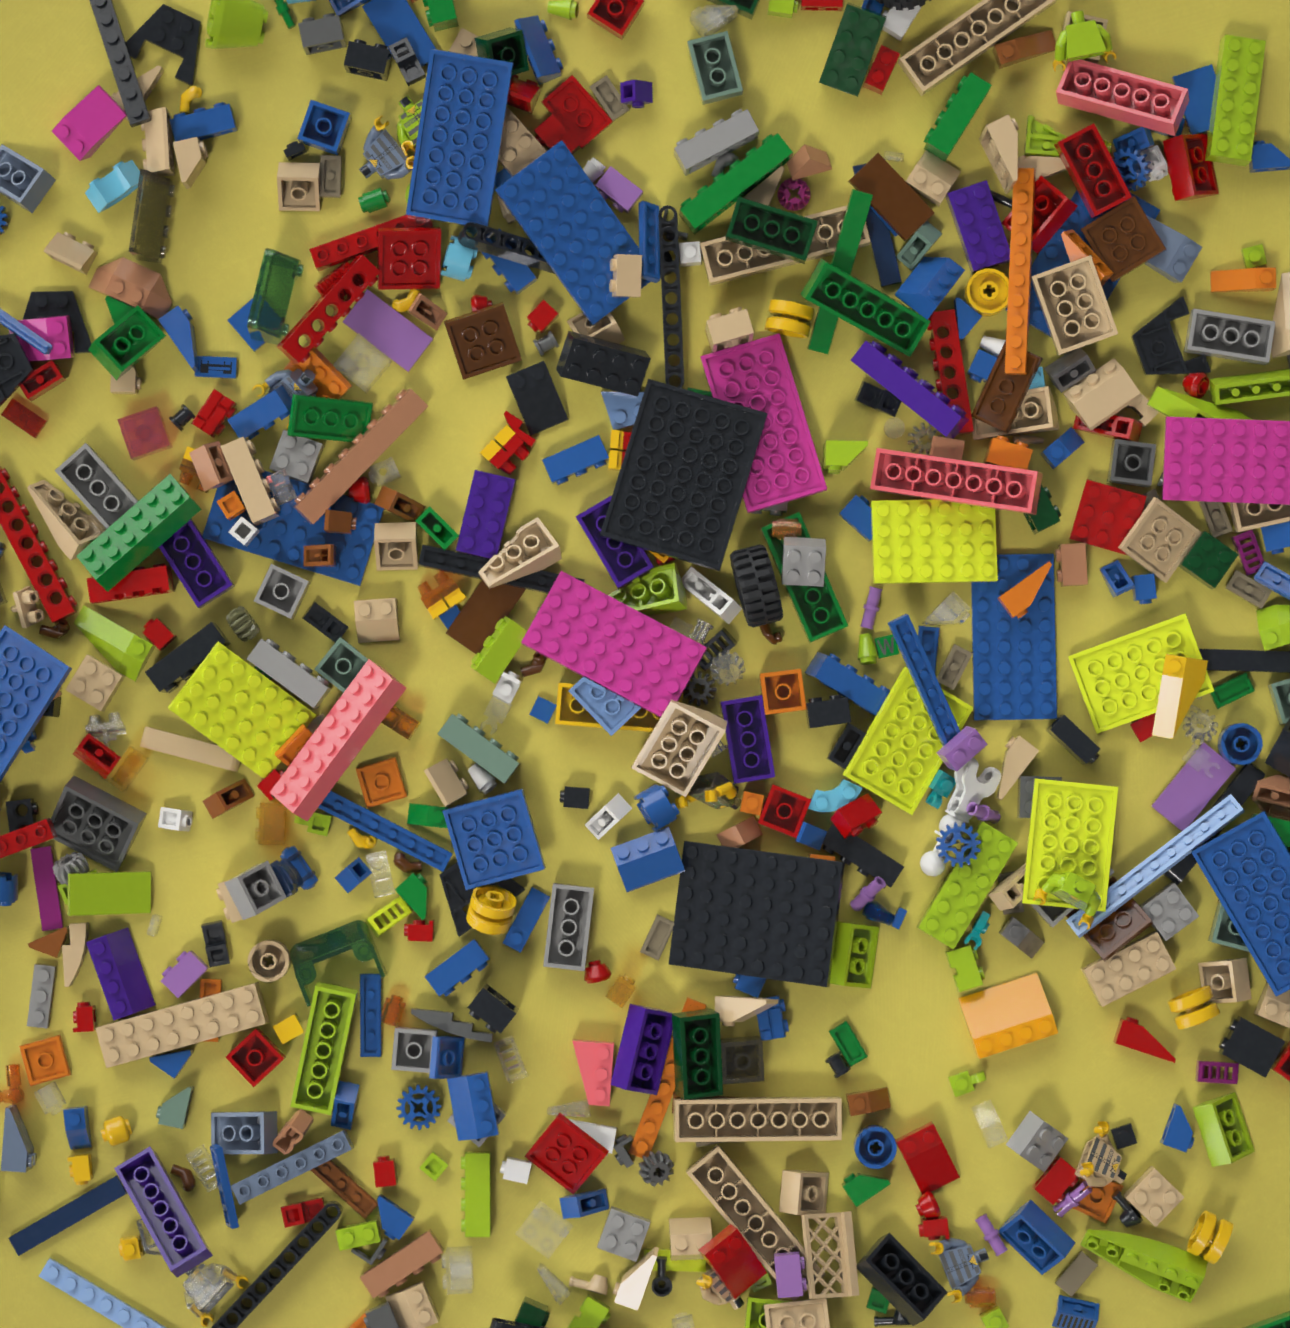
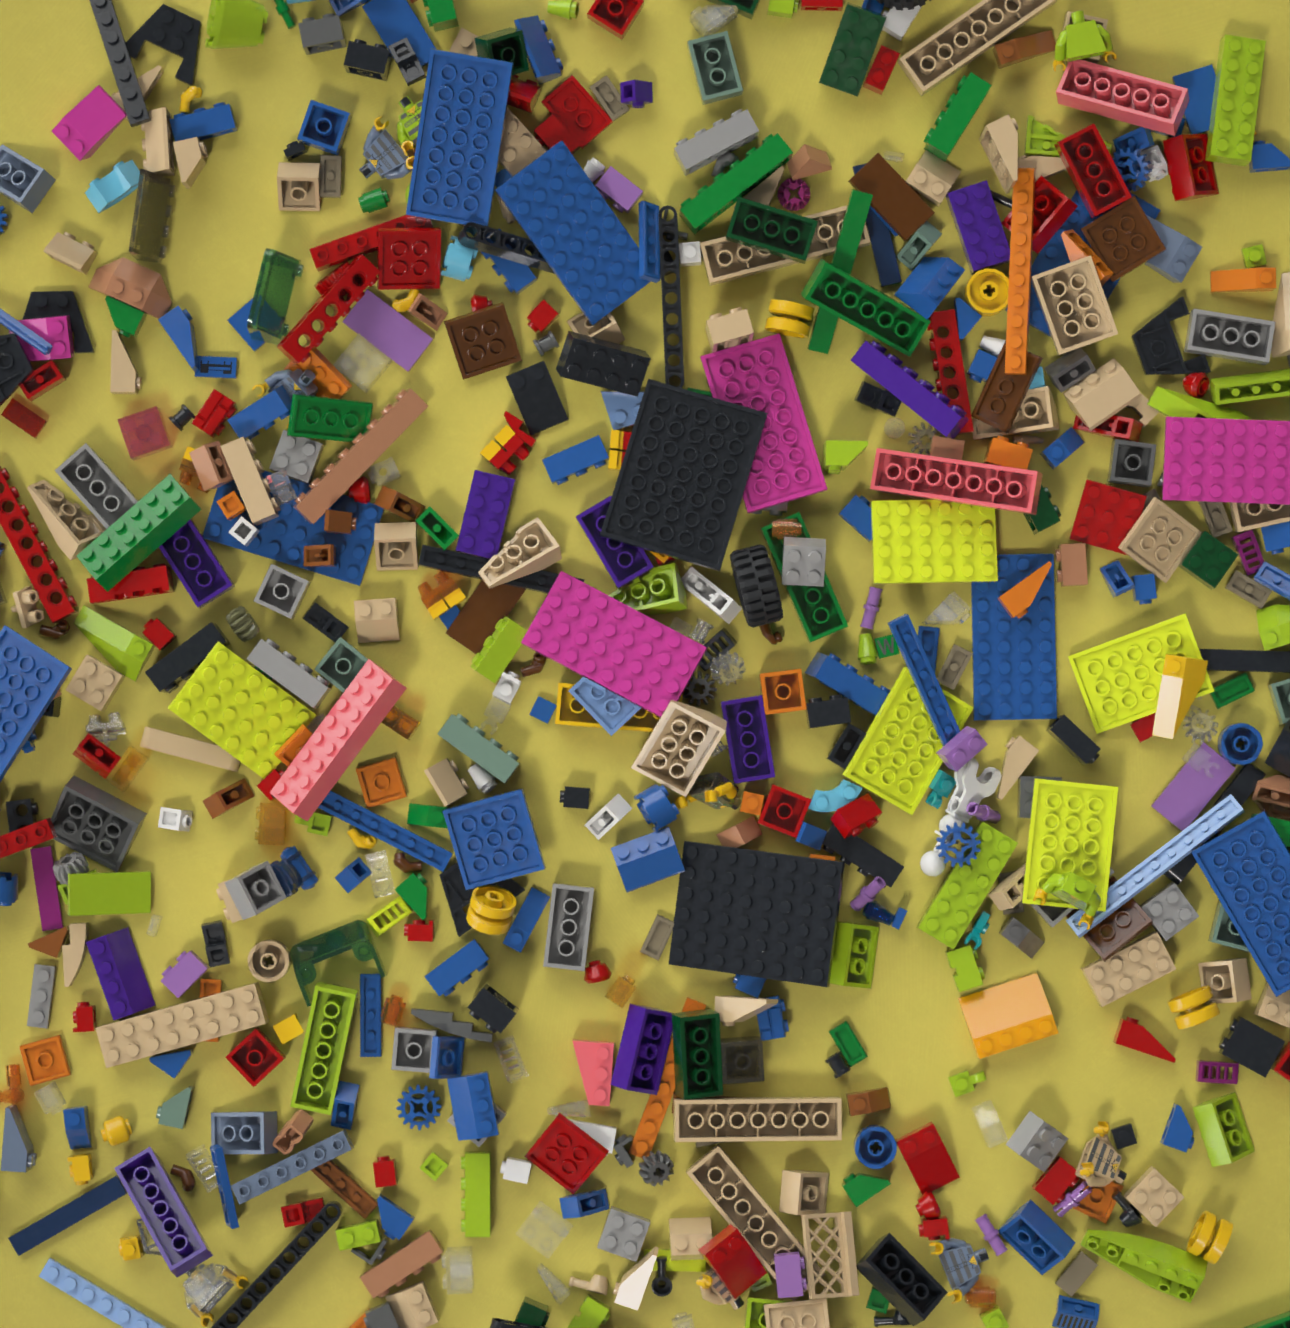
green slope [89,305,166,381] -> none
tan brick [609,254,642,298] -> none

